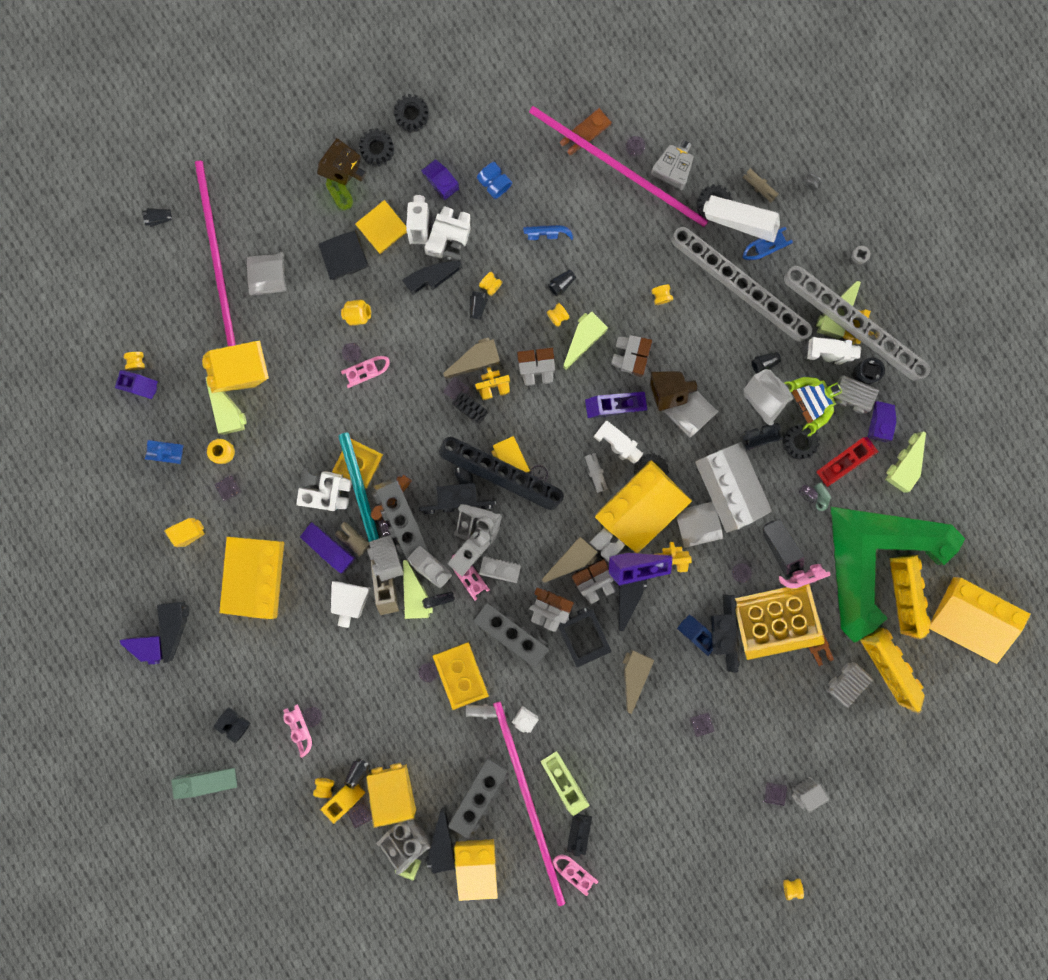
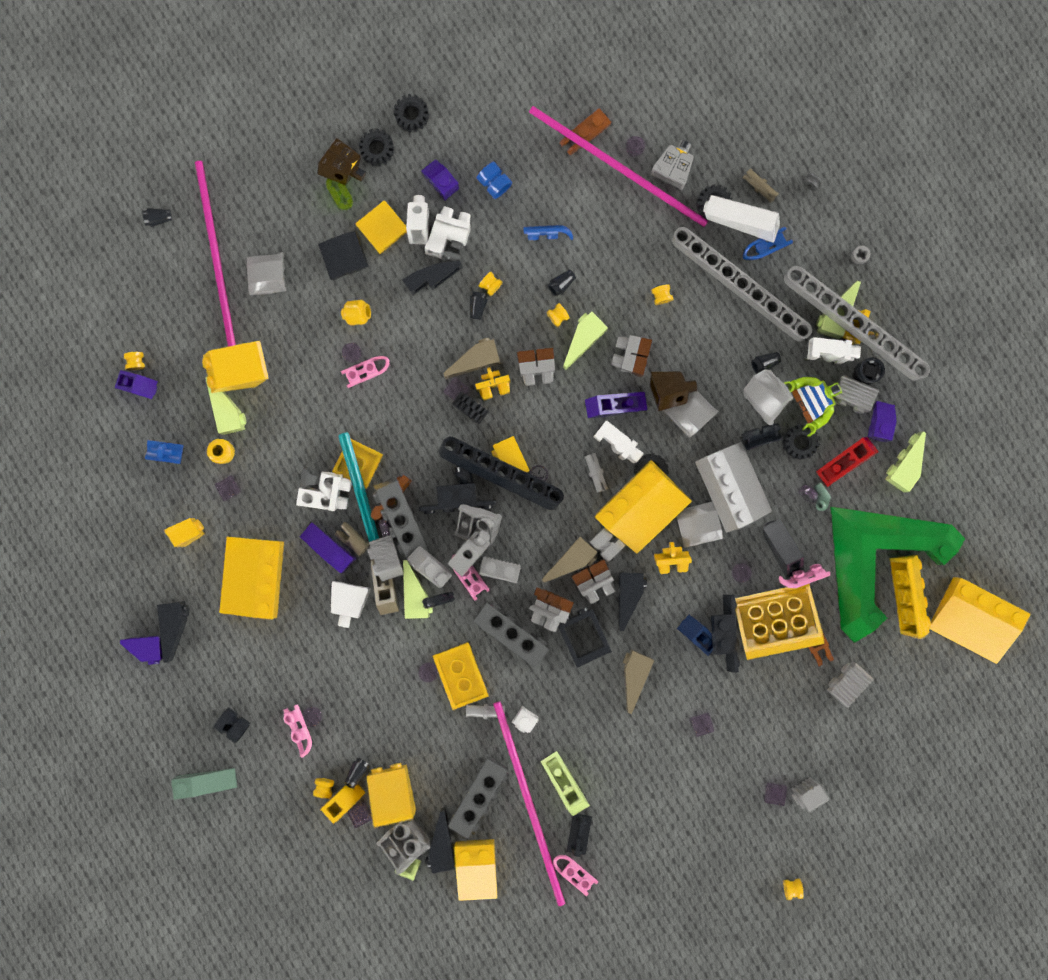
dark purple slope [609,553,673,585] -> none
yellow slope [860,627,925,713] -> none

